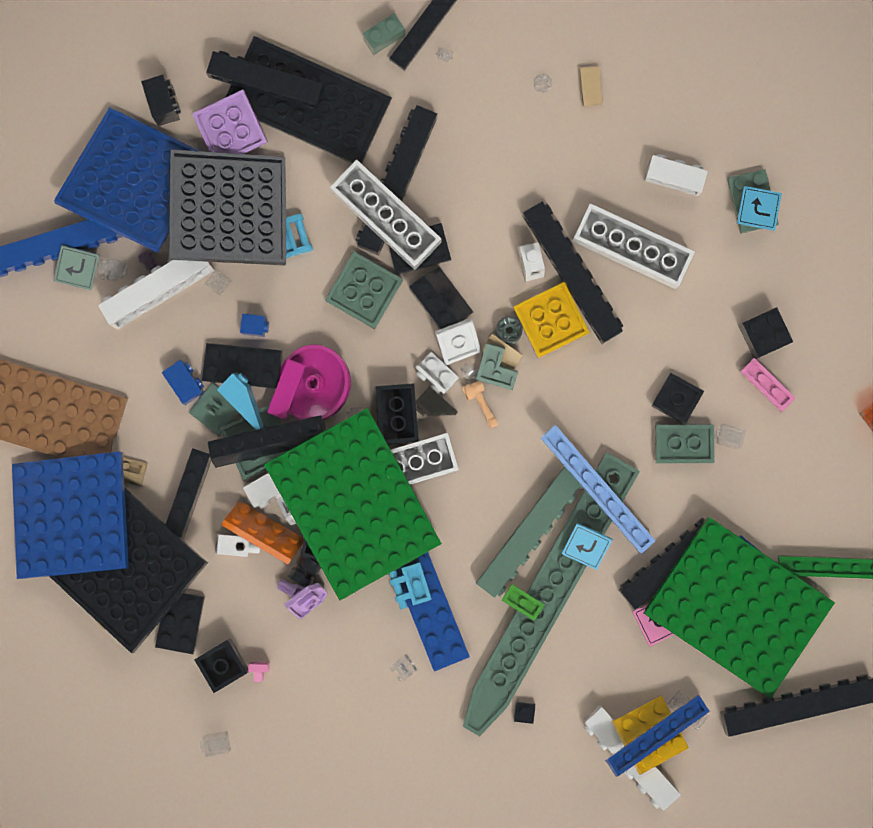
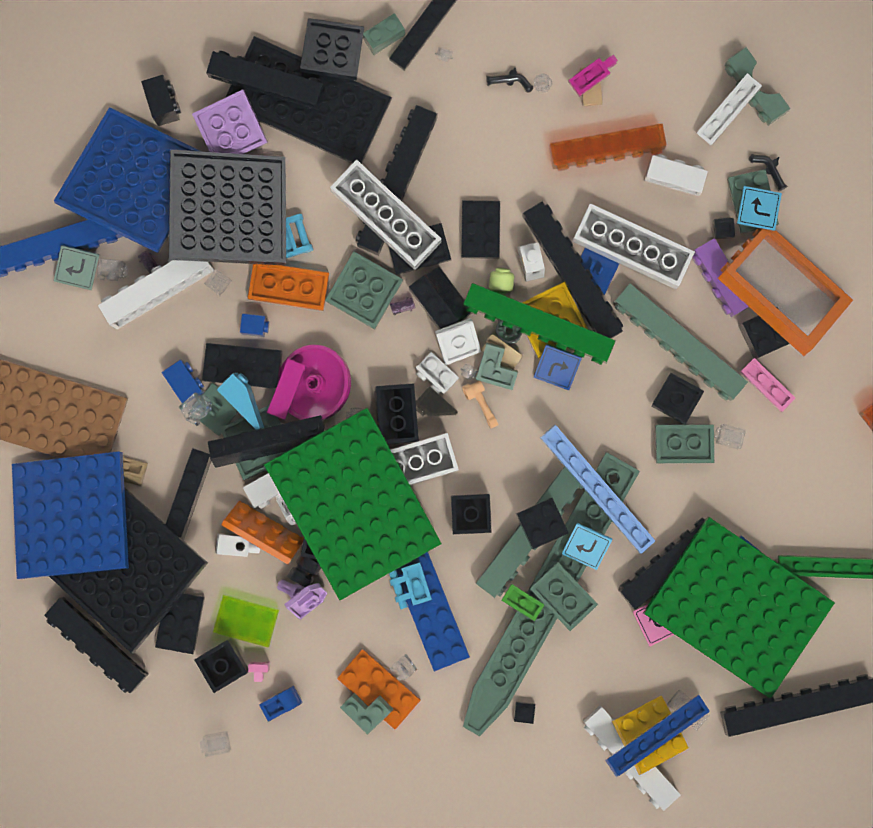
none -> black brick [44,597,149,693]
none -> clear brick [179,392,212,426]
none -> clear neon green plate [213,595,279,648]
none -> orange plate [248,264,329,311]
none -> blue plate [259,685,303,722]
none -> black plate [300,18,364,81]
none -> orange plate [337,649,421,729]
none -> sand green plate [340,693,393,735]
none -> clear purple pin [390,297,416,315]
none -> black brick [451,494,492,535]
none -> black plate [461,201,500,259]
none -> green brick [463,283,616,365]
none -> black piece [486,67,533,93]
none -> yellowish green head [489,268,515,296]
none -> black brick [516,497,568,549]
none -> sand green plate [529,562,598,631]
none -> piece [533,344,582,390]
none -> clear orange brick [549,123,667,171]
none -> dark pink plate [568,55,618,97]
none -> blue piece [581,248,619,295]
none -> sand green brick [614,284,748,401]
none -> medium lavender brick [692,238,749,317]
none -> white plate [697,73,762,146]
none -> black plate [714,218,735,239]
none -> window [718,228,853,356]
none -> sand green arch [725,47,791,126]
none -> black piece [749,154,788,192]

